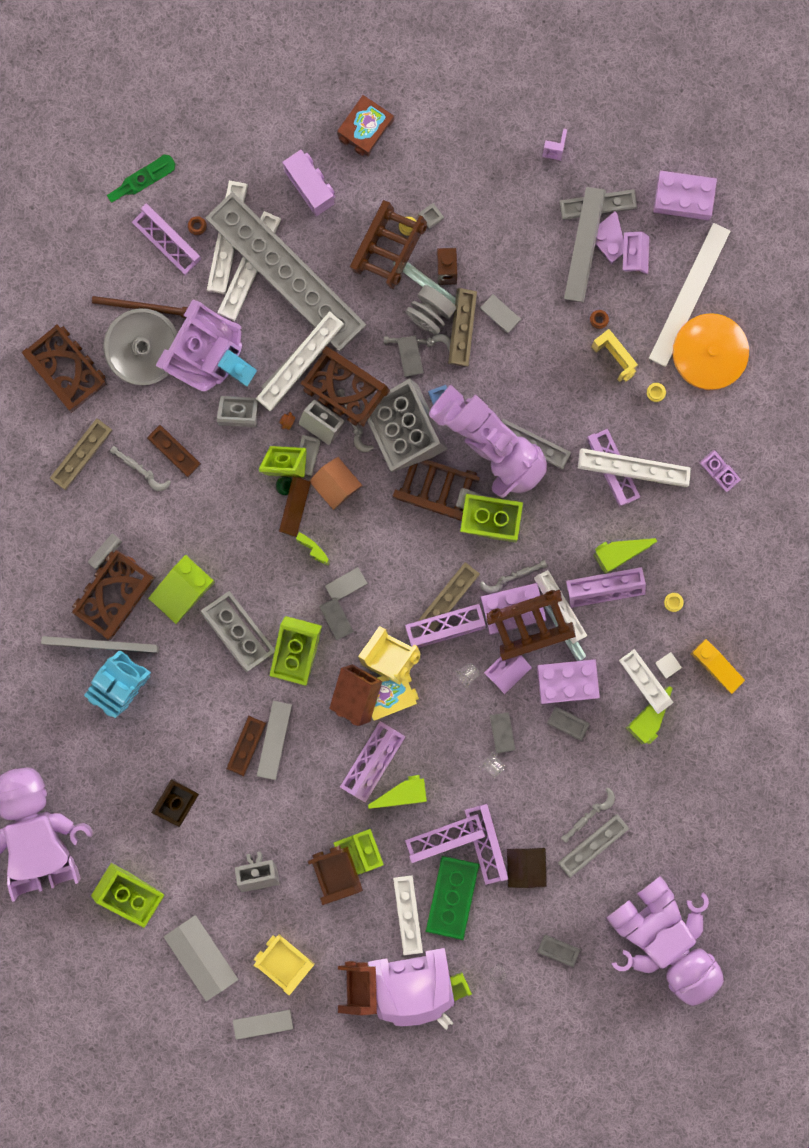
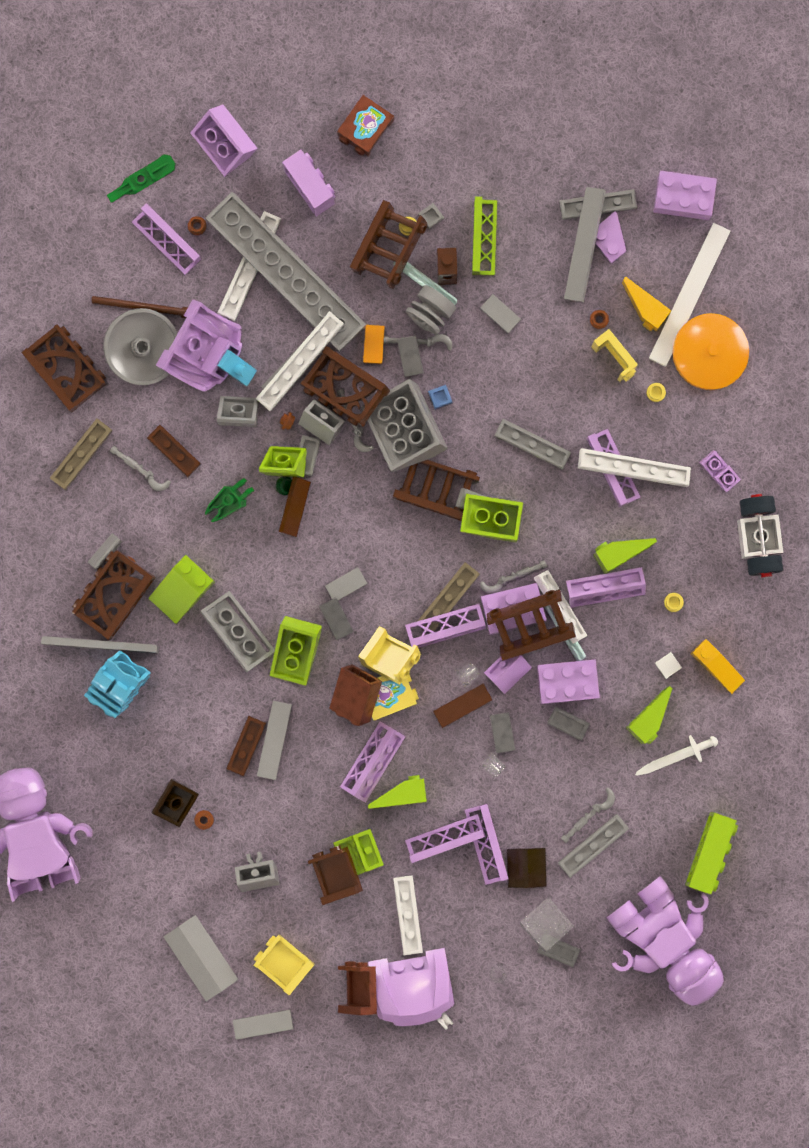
lime slope [91,863,164,928] -> none
white tile [207,180,248,295] -> none
lime slope [296,532,330,566] -> none
nougat slope [309,457,363,510] -> none
green tile [425,856,480,940] -> none
lavender piece [429,385,547,498] -> none
dark tan plate [448,288,477,367] -> none
lime panel [450,972,472,1001] -> none
lavender panel [542,129,567,161] -> none
white tile [619,649,674,714] -> none
lavender panel [623,232,649,274] -> none
none -> lavender slope [190,105,257,177]
none -> dark orange plate [194,810,214,830]
none -> green hinge [205,478,255,522]
none -> light orange tile [363,325,385,364]
none -> reddish brown tile [433,683,492,728]
none -> lime fence [472,196,497,276]
none -> clear plate [519,897,574,952]
none -> yellow slope [622,277,671,331]
none -> white sword [635,735,718,775]
none -> lime brick [685,812,738,895]
none -> brick [737,494,783,578]

